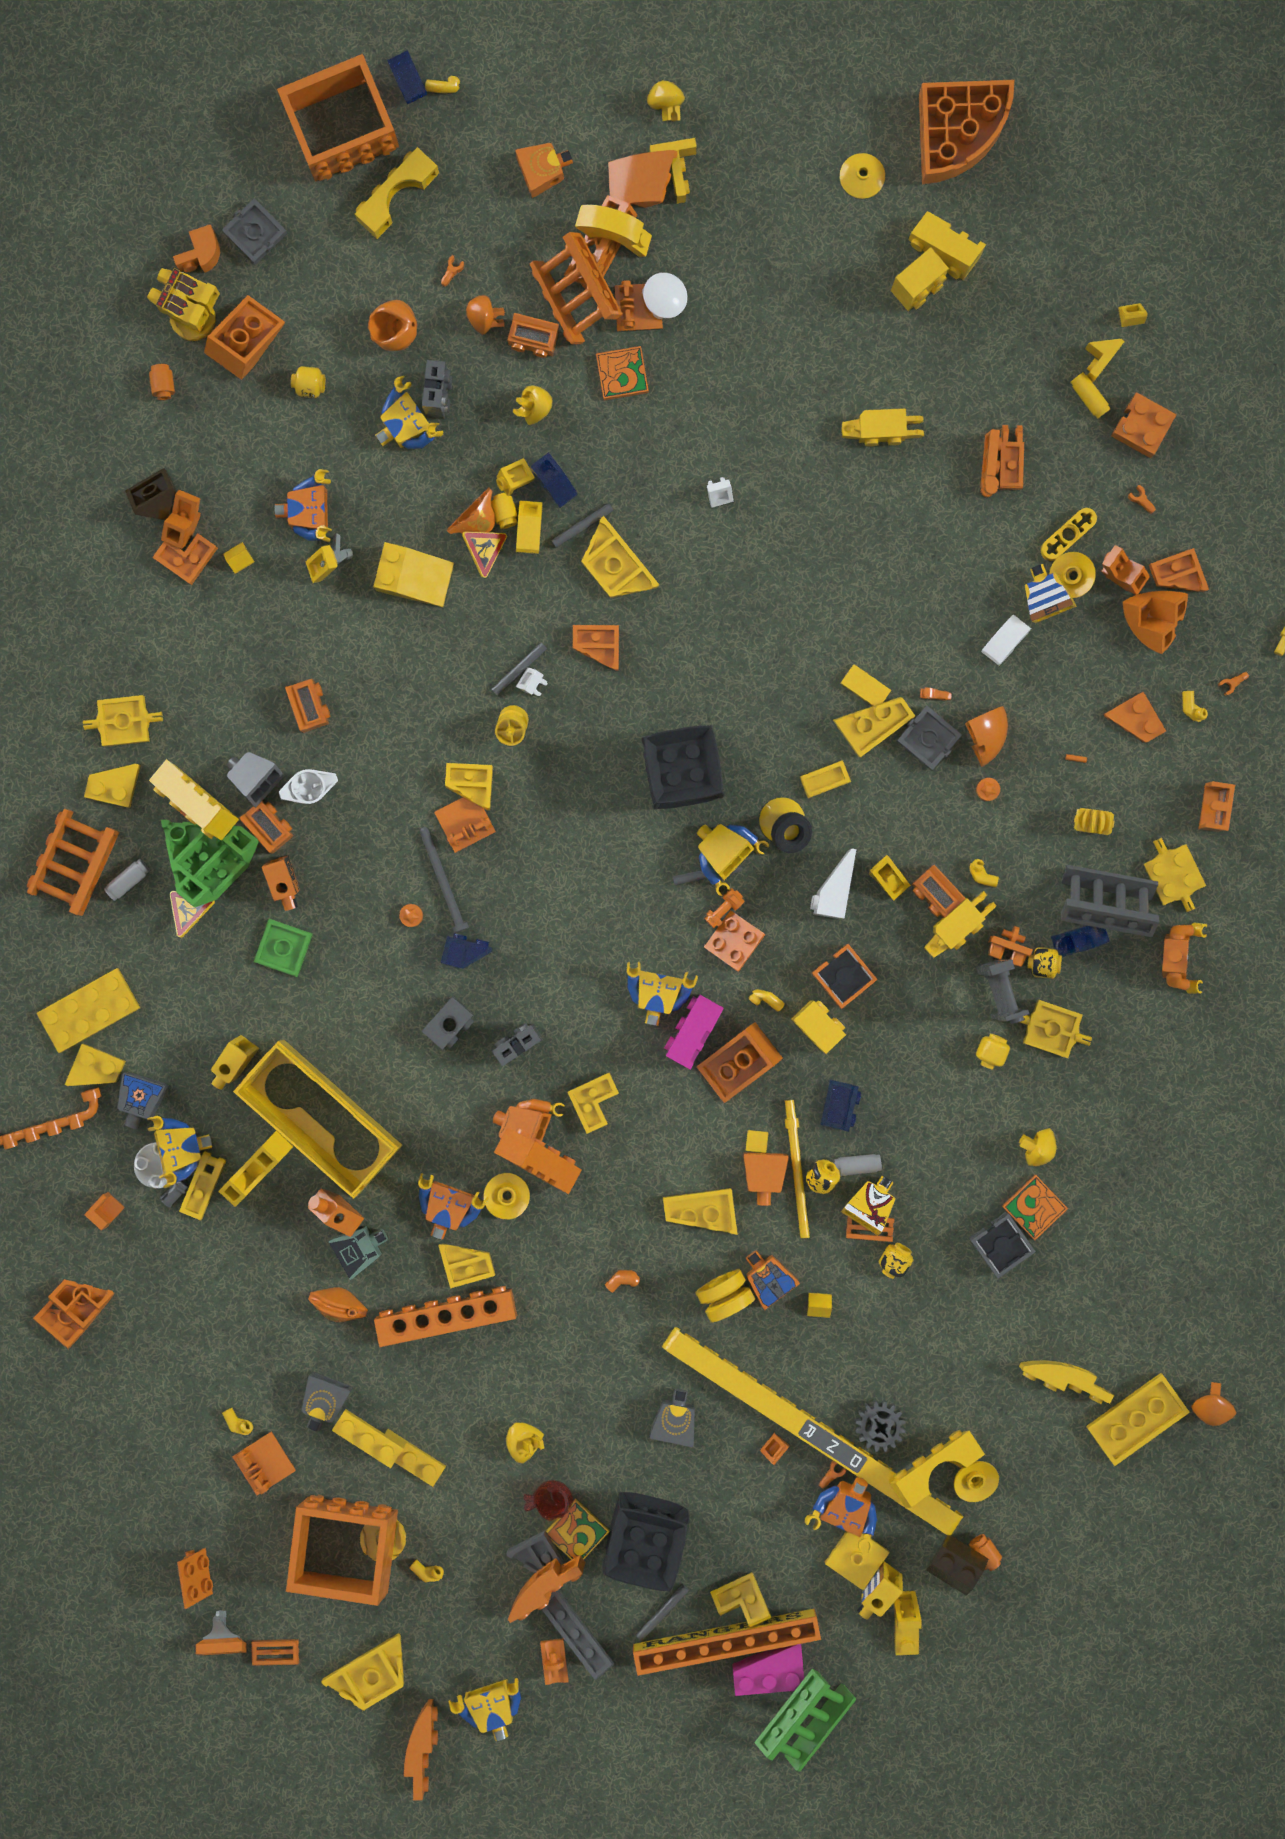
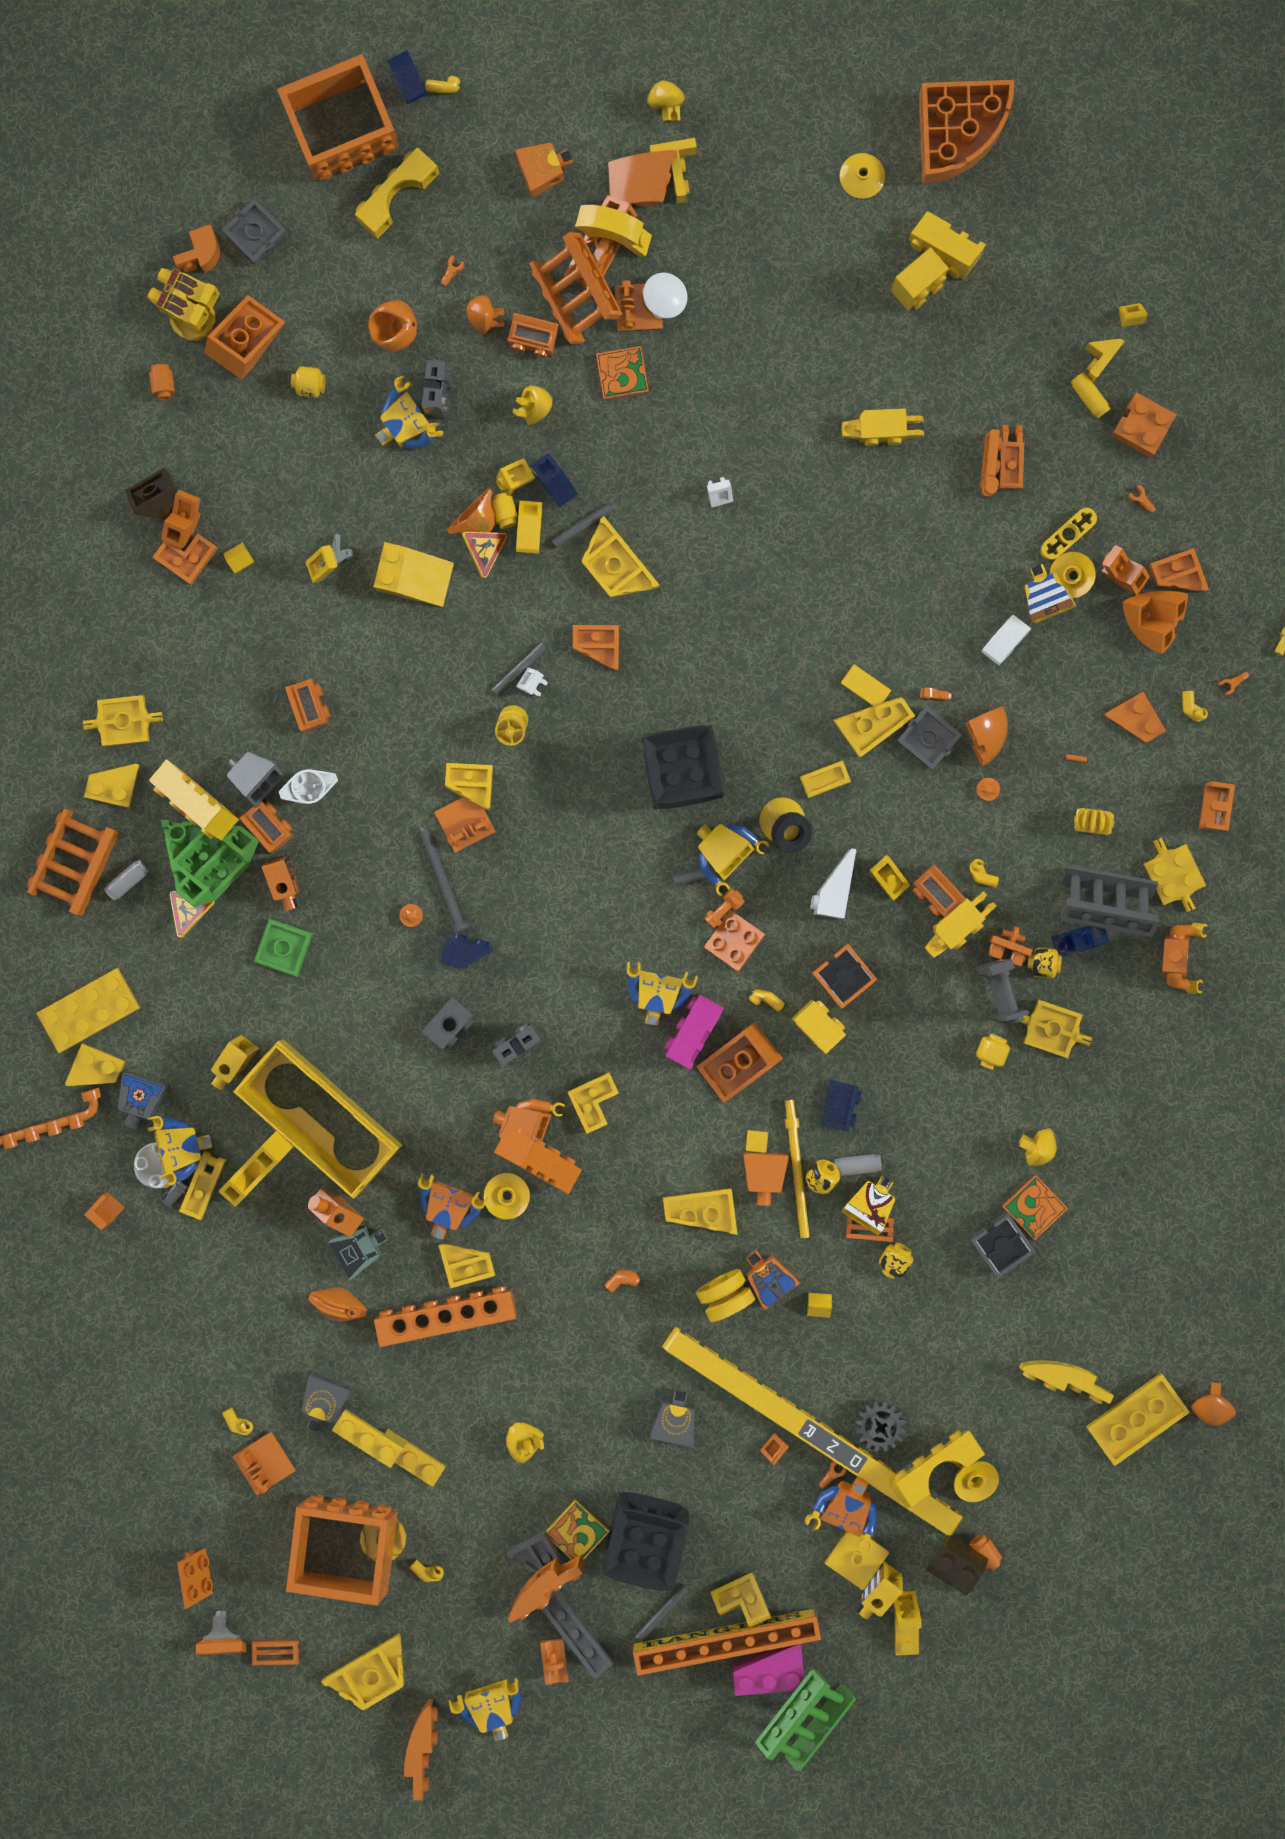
orange slope [33,1279,114,1350] -> none
torso [275,469,332,542] -> none
clear red hat [523,1480,573,1521] -> none

